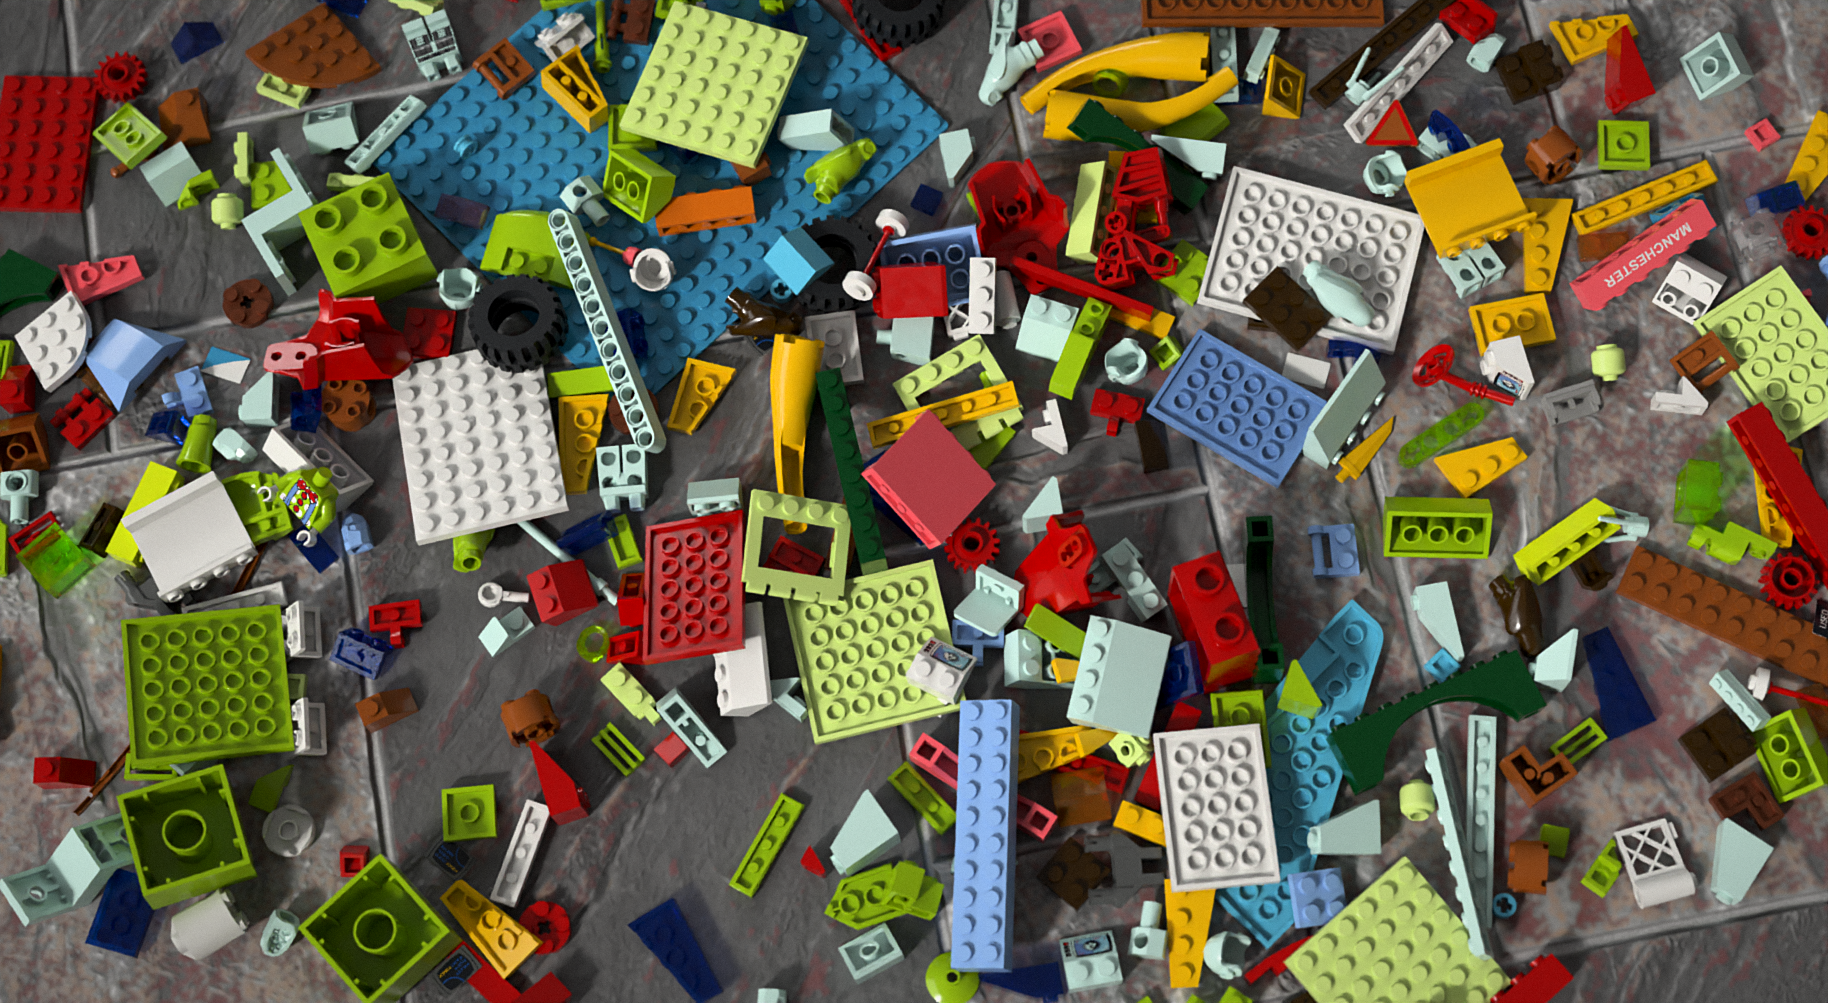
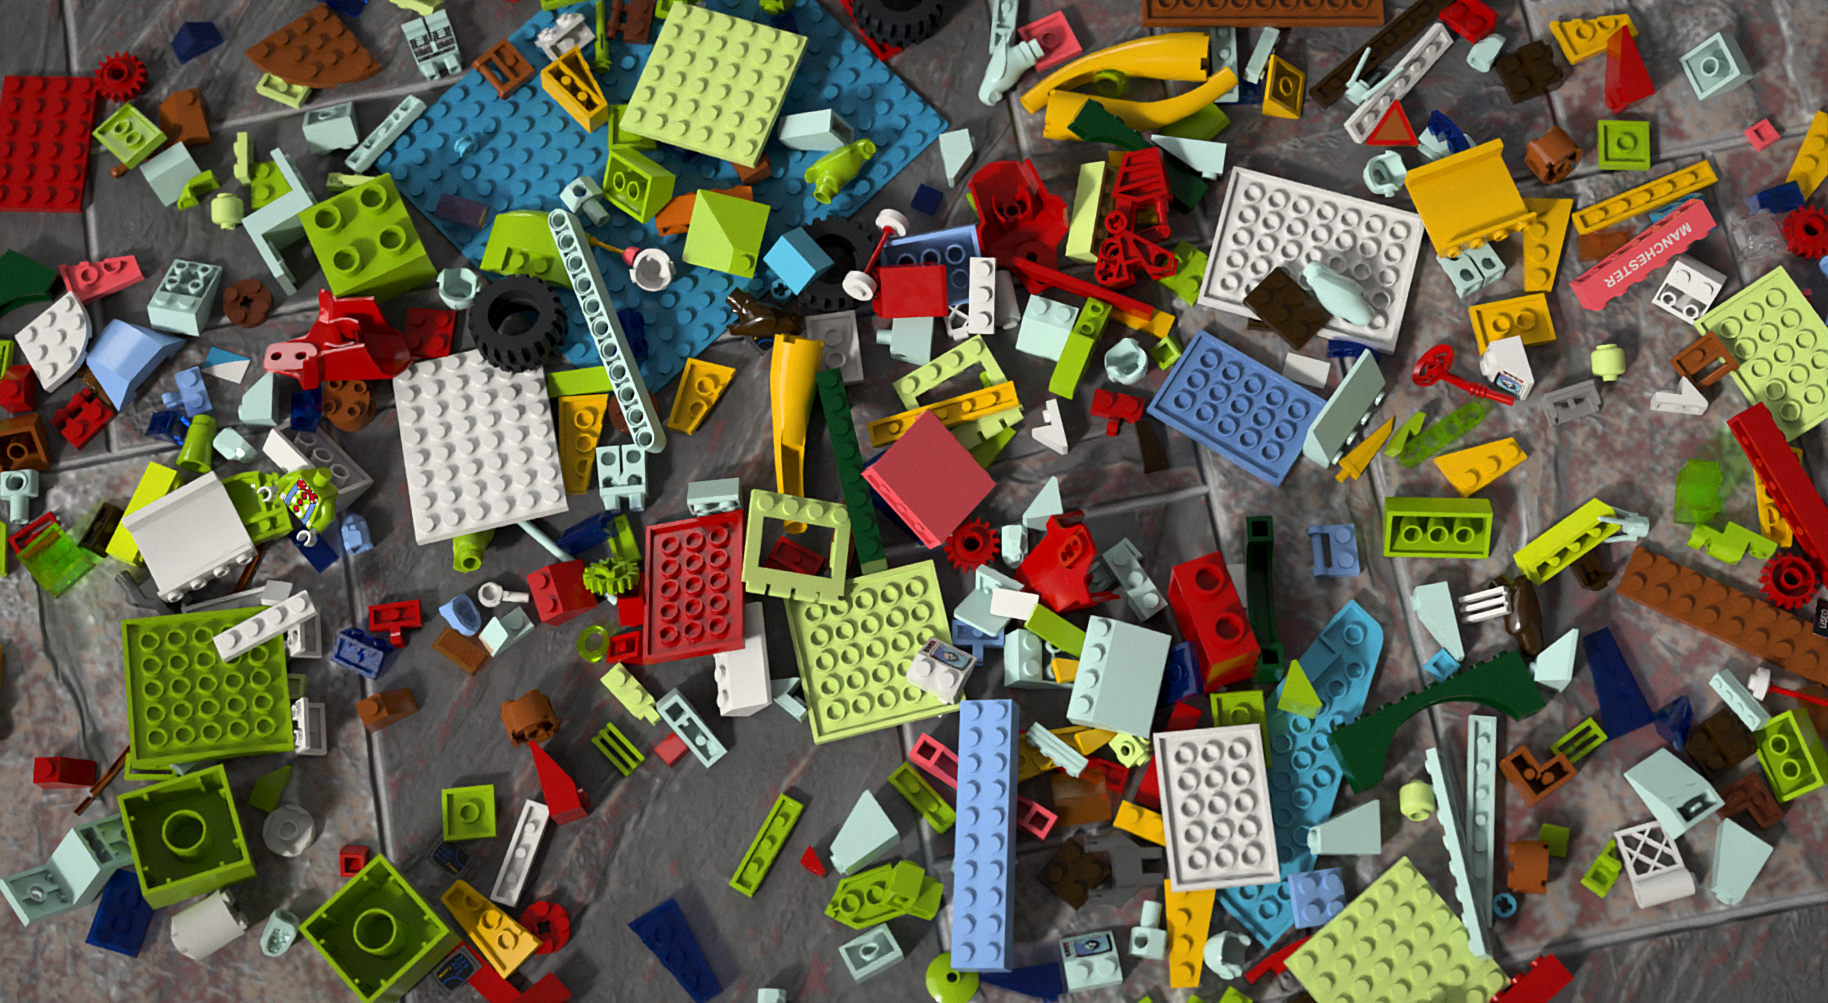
none -> light aqua slope [147,259,222,336]
none -> white plate [213,589,319,662]
none -> white tile [261,580,293,606]
none -> clear orange plate [431,626,489,677]
none -> light blue rock [439,593,481,637]
none -> lime gear [583,557,640,595]
none -> lime slope [681,188,771,279]
none -> white sticker [990,587,1039,620]
none -> light aqua rock [1002,525,1028,570]
none -> light aqua piece [1025,722,1089,778]
none -> lime slope [1384,411,1426,458]
none -> white tile [1458,586,1512,624]
none -> light aqua slope [1623,747,1725,840]
none -> clear blue slope [1652,695,1694,751]

